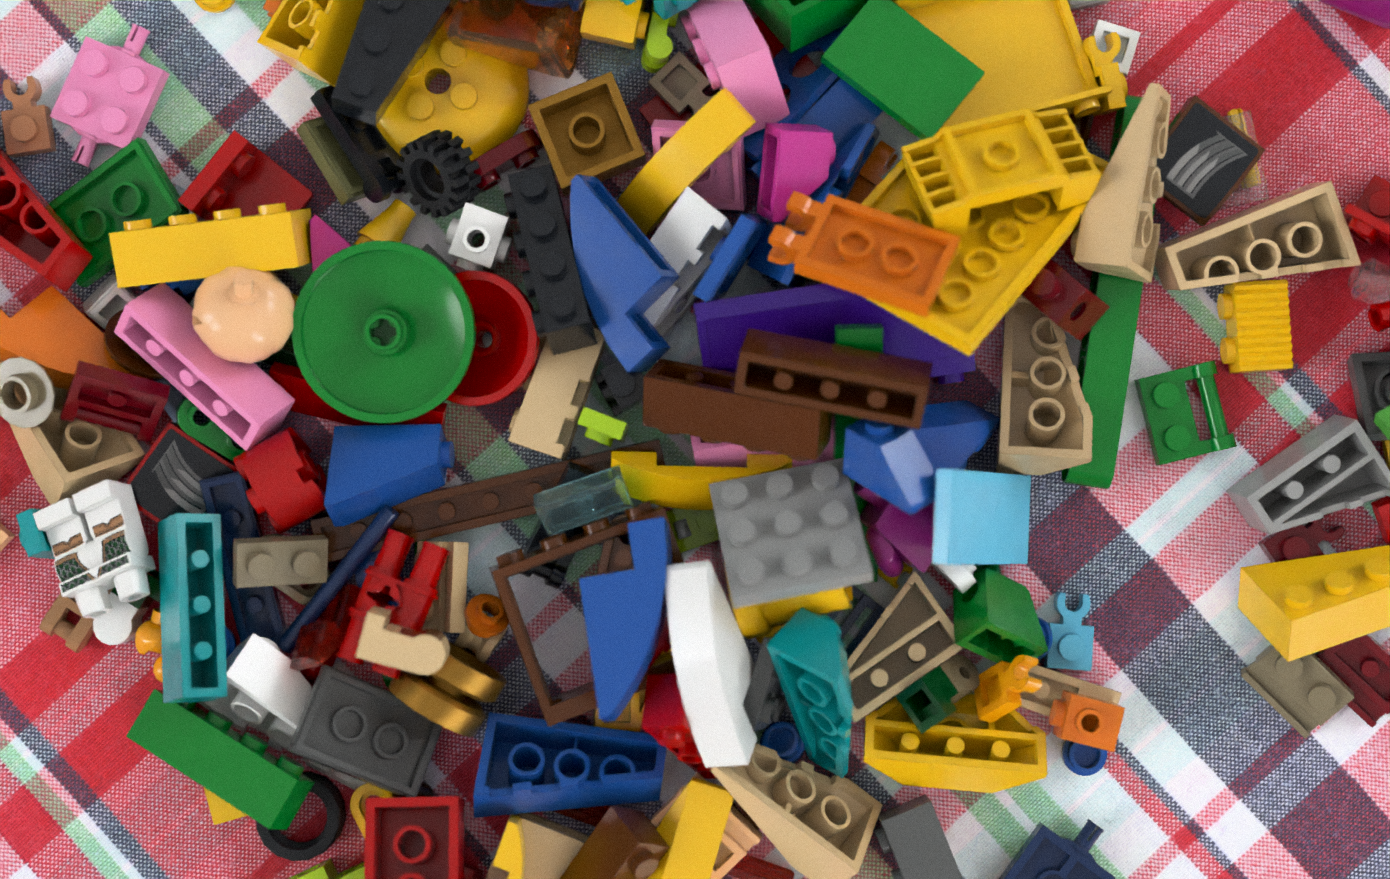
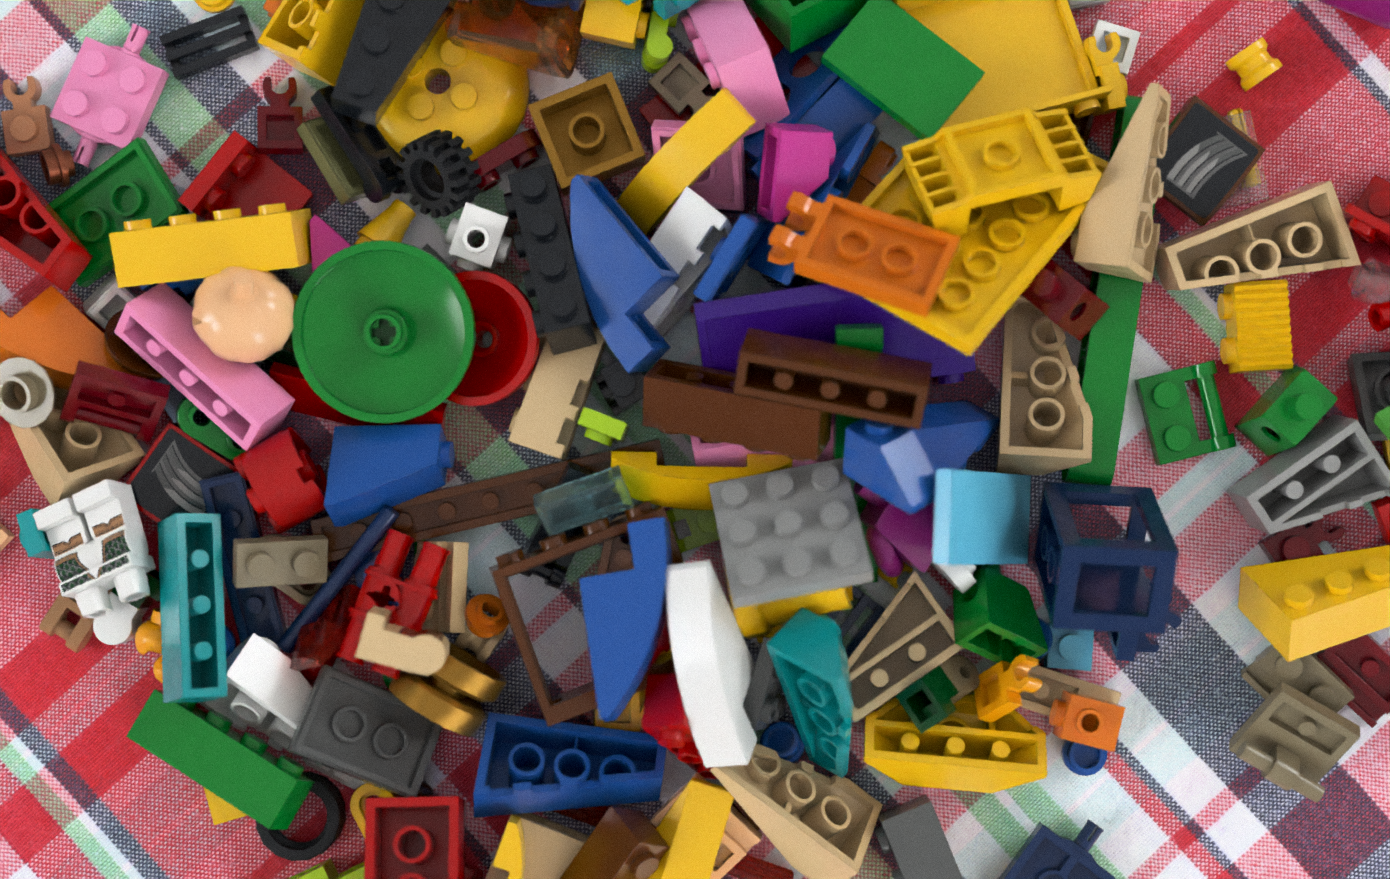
none -> copper plate [39,143,76,188]
none -> black tile [159,5,261,81]
none -> dark red plate [257,77,303,155]
none -> dark blue piece [1033,482,1182,661]
none -> yellow wheel [1225,37,1283,92]
none -> dark tan plate [1229,681,1360,803]
none -> green torso [1234,365,1338,456]

